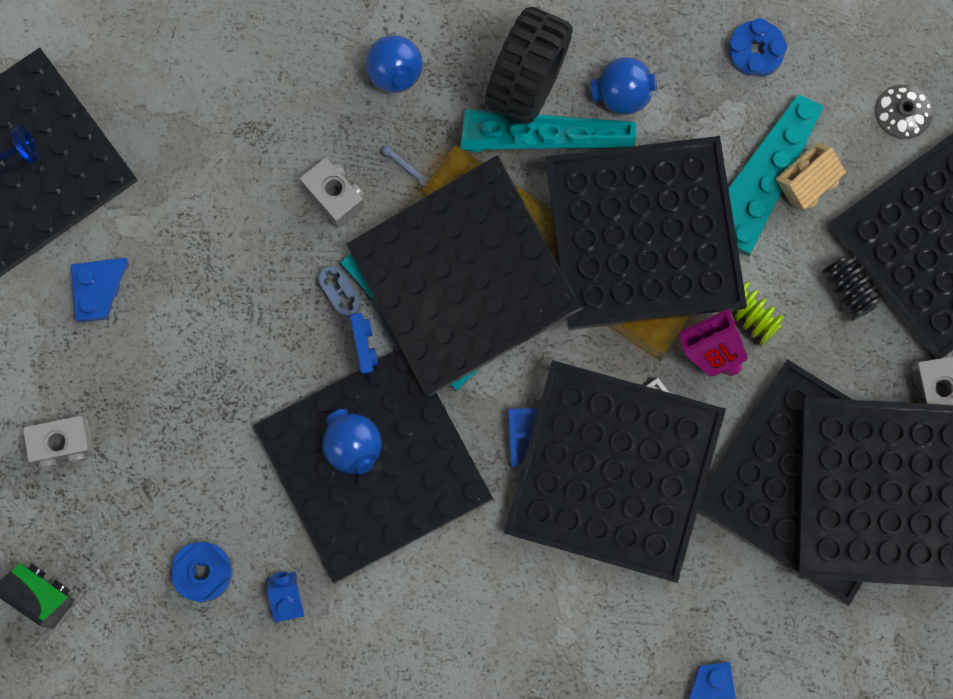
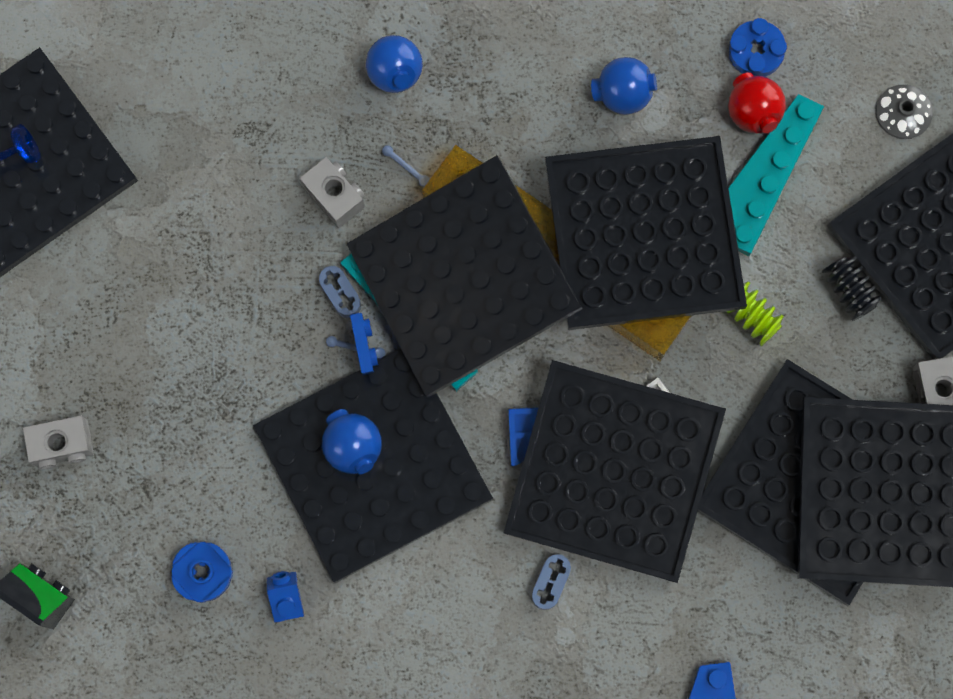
blue wing [71,257,129,323] -> none
teal wing [461,109,636,153] -> none
black tyre [485,6,573,124] -> none
magenta torso [679,309,748,376] -> none
tan brick [776,143,846,211] -> none
none -> sand blue hinge [326,336,386,360]
none -> sand blue beam [532,554,571,610]
none -> red brick [728,72,786,134]

